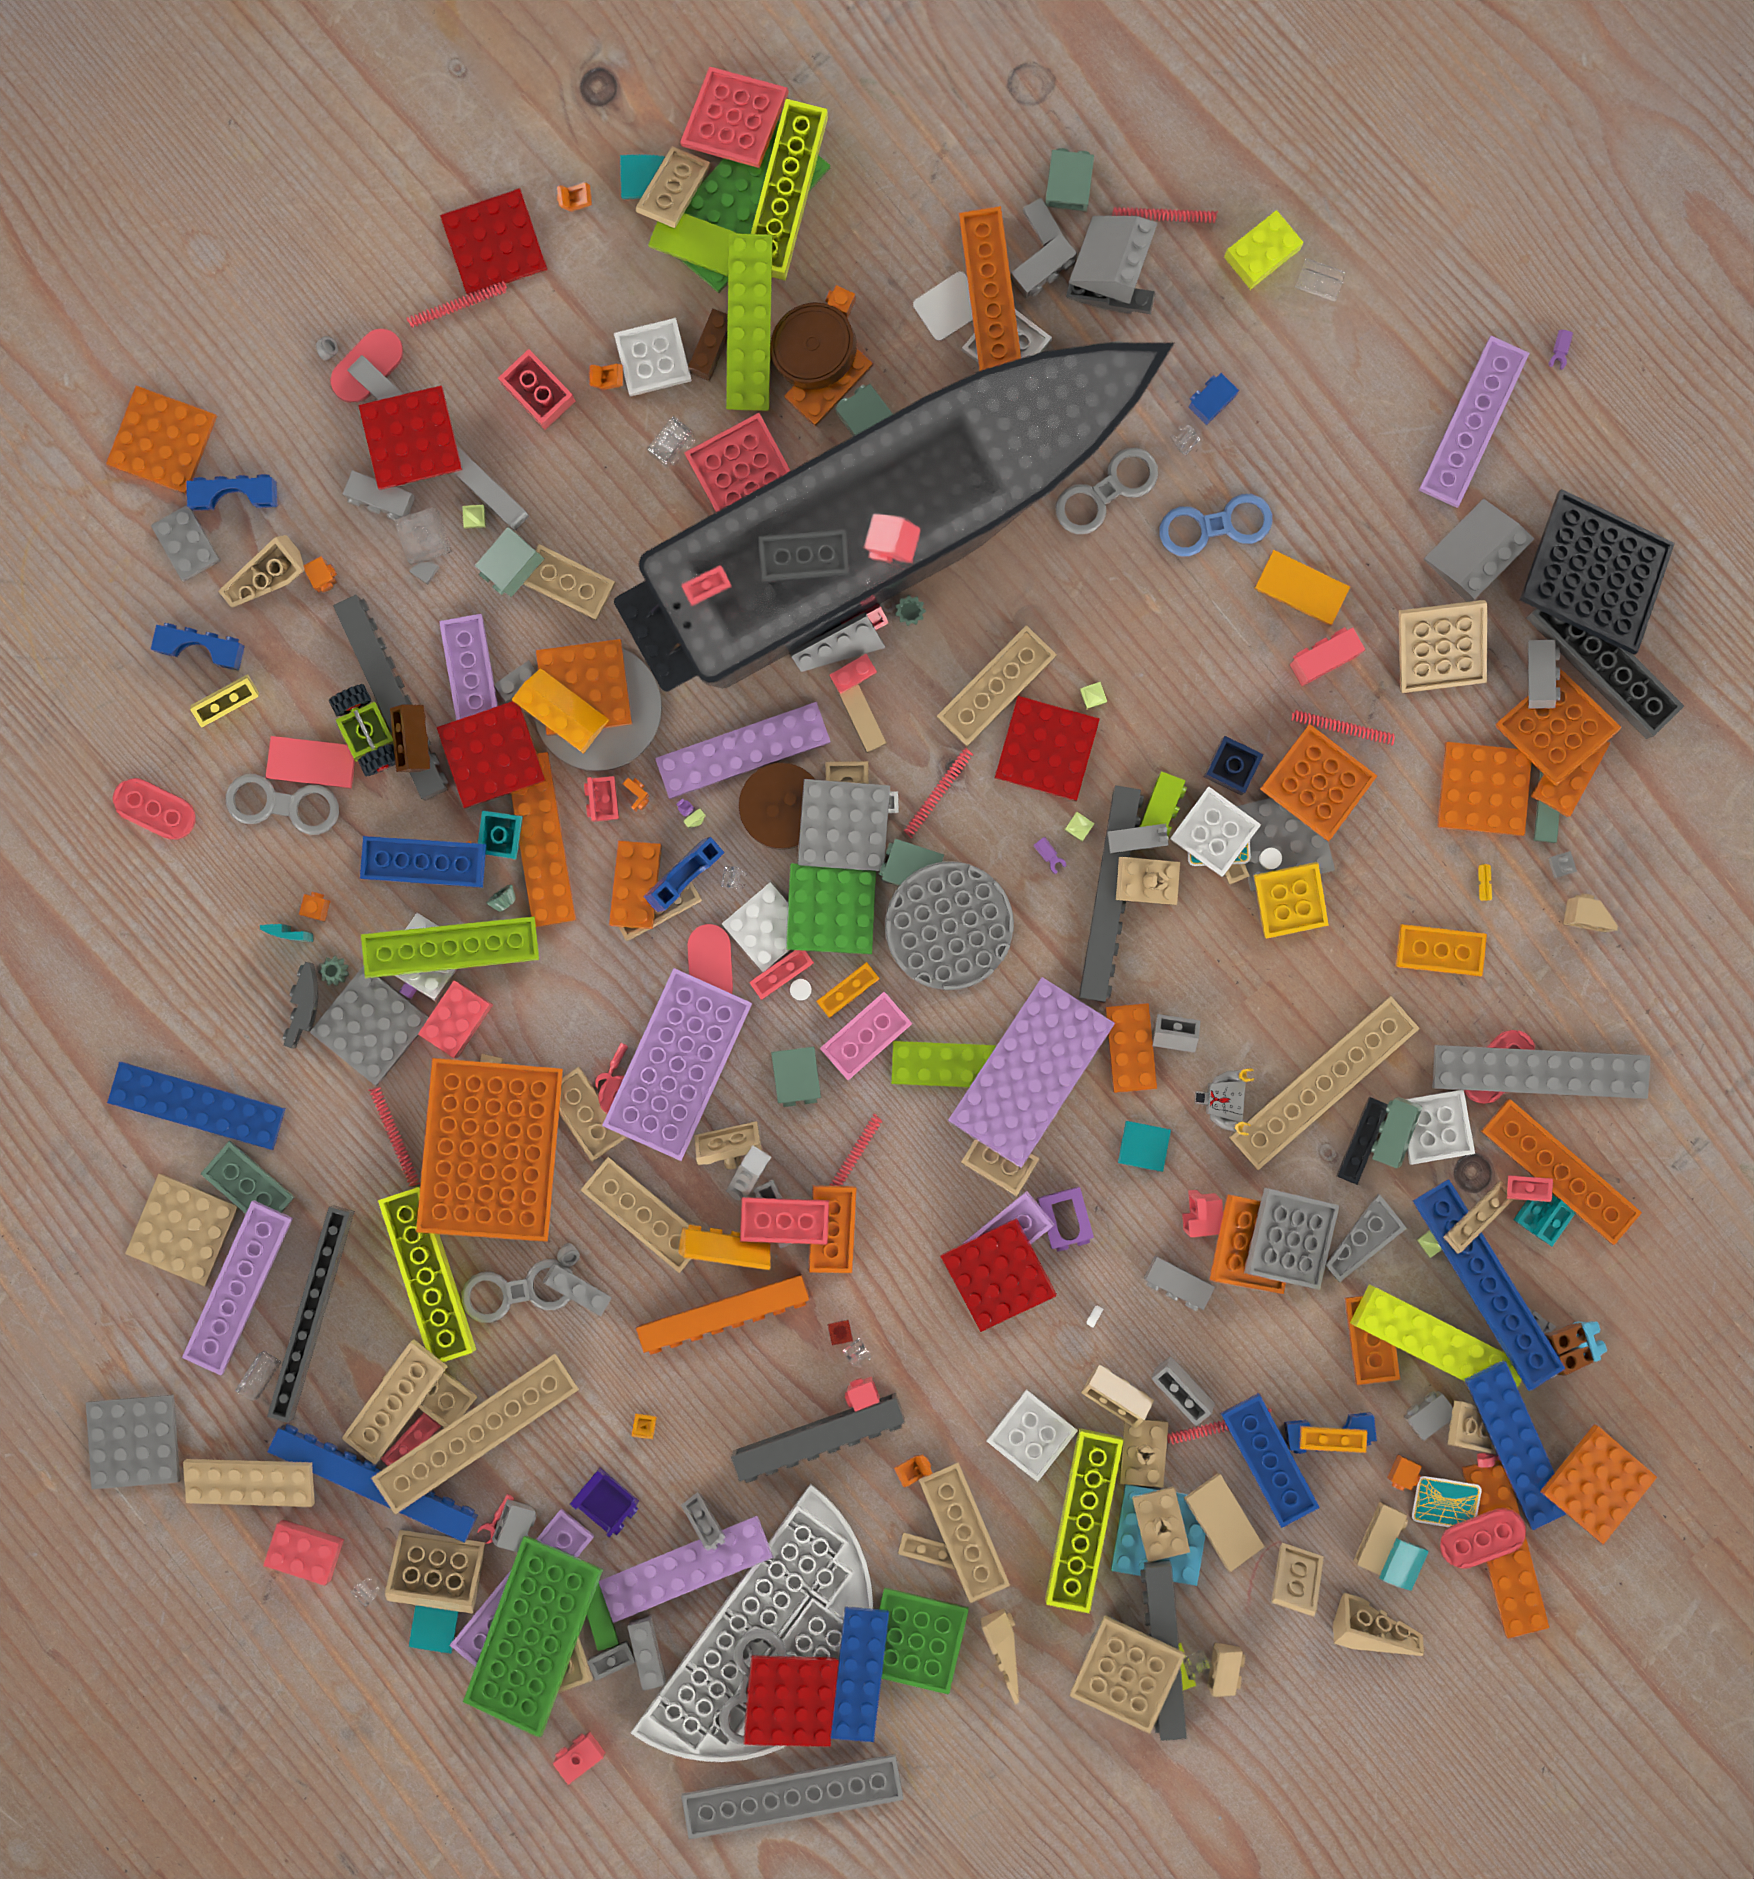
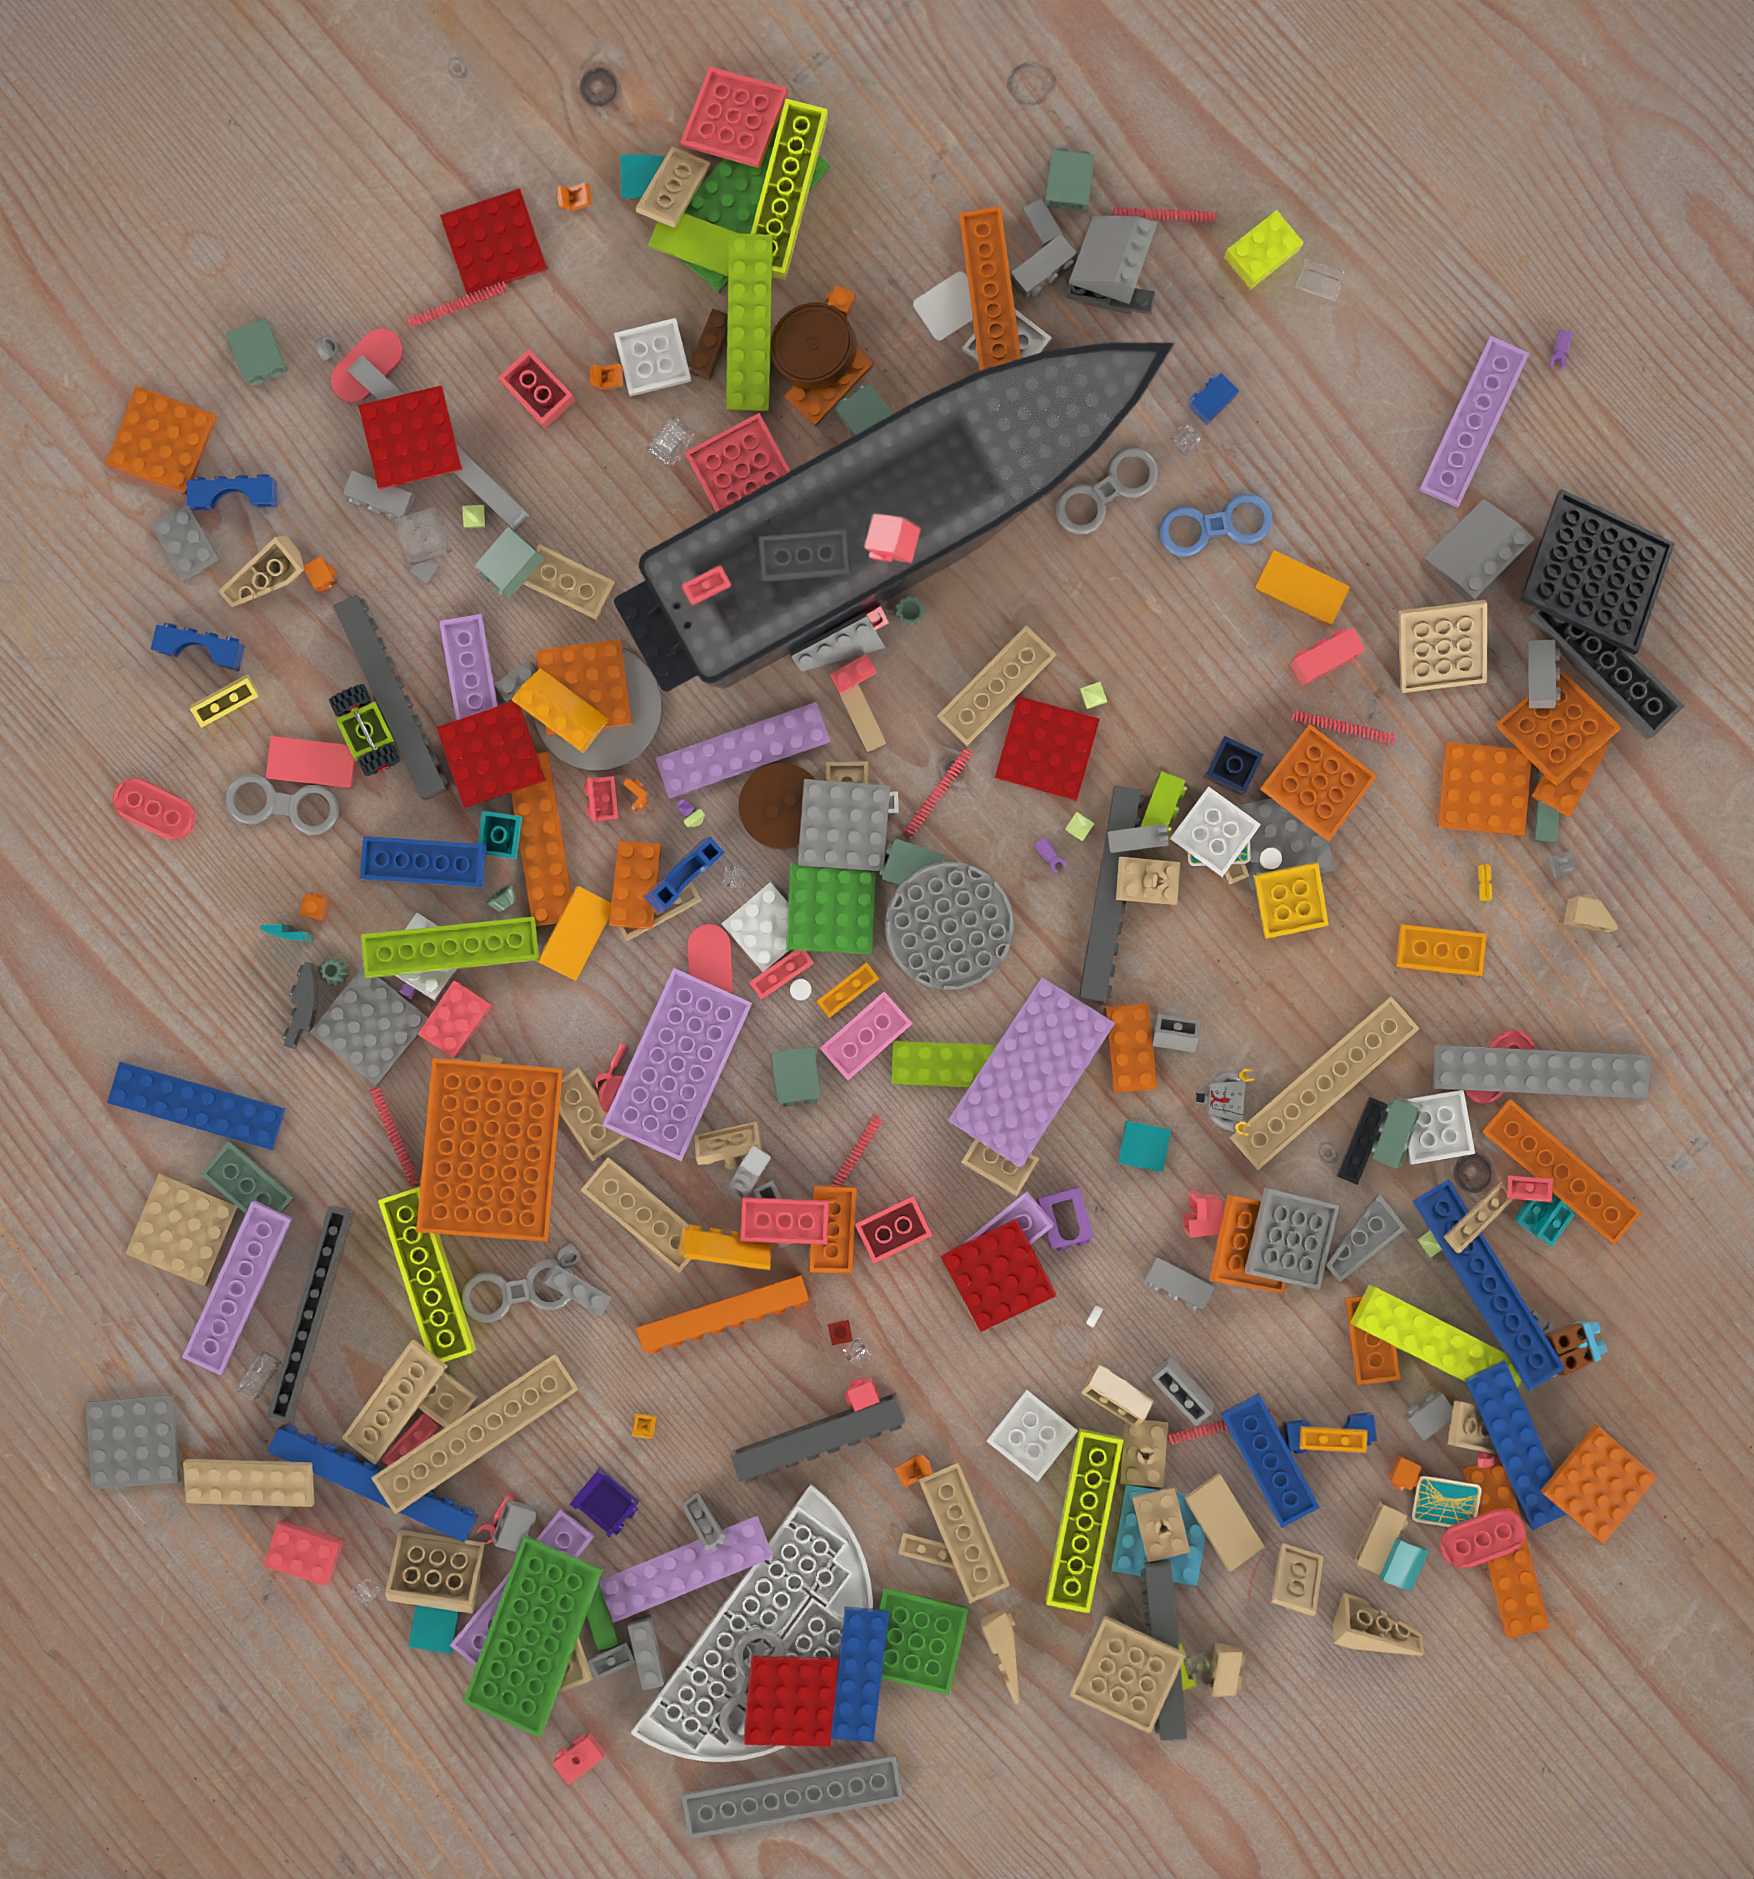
reddish brown brick [390,704,430,772] -> none
none -> sand green brick [226,318,288,385]
none -> light orange tile [537,885,611,981]
none -> coral brick [855,1195,932,1264]

